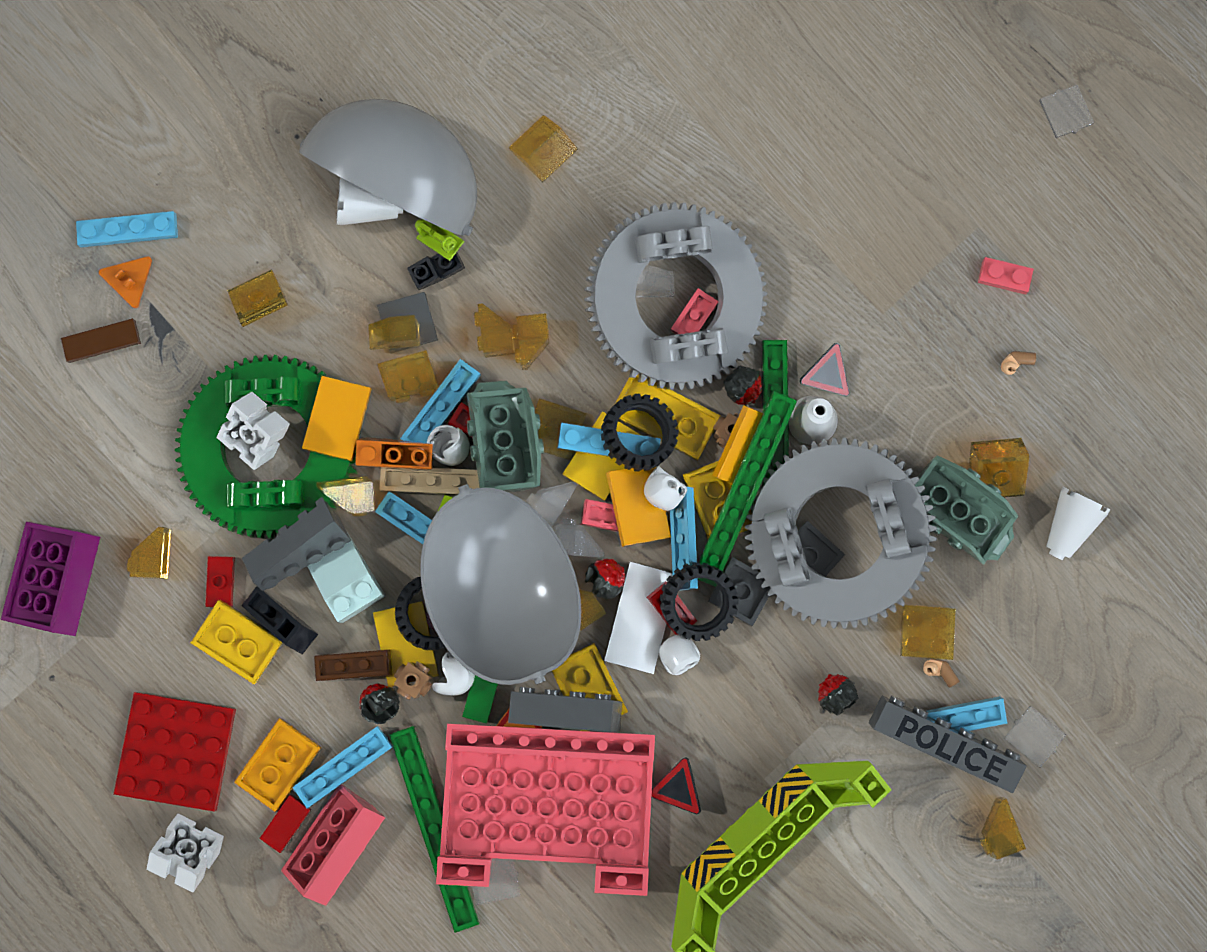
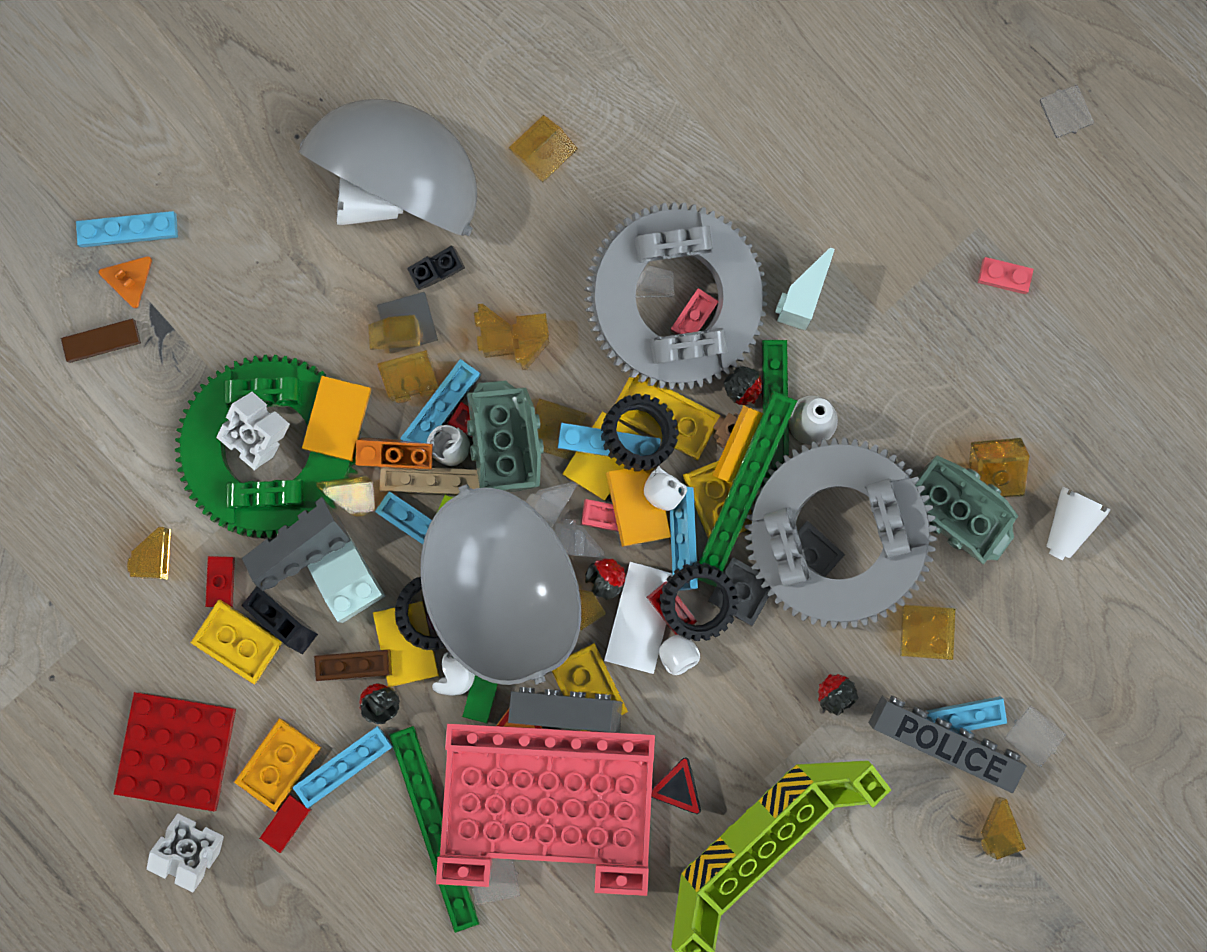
magenta slope [0,522,100,636] -> none
clear yellow slope [228,269,288,327] -> none
coral slope [281,784,385,906] -> none
medium nougat brick [394,661,433,700] -> none
lime hinge [415,219,465,261] -> none
piece [799,343,850,396] -> none
arm [923,659,960,688] -> none
arm [1001,351,1036,375] -> none
none -> light aqua slope [775,248,835,330]

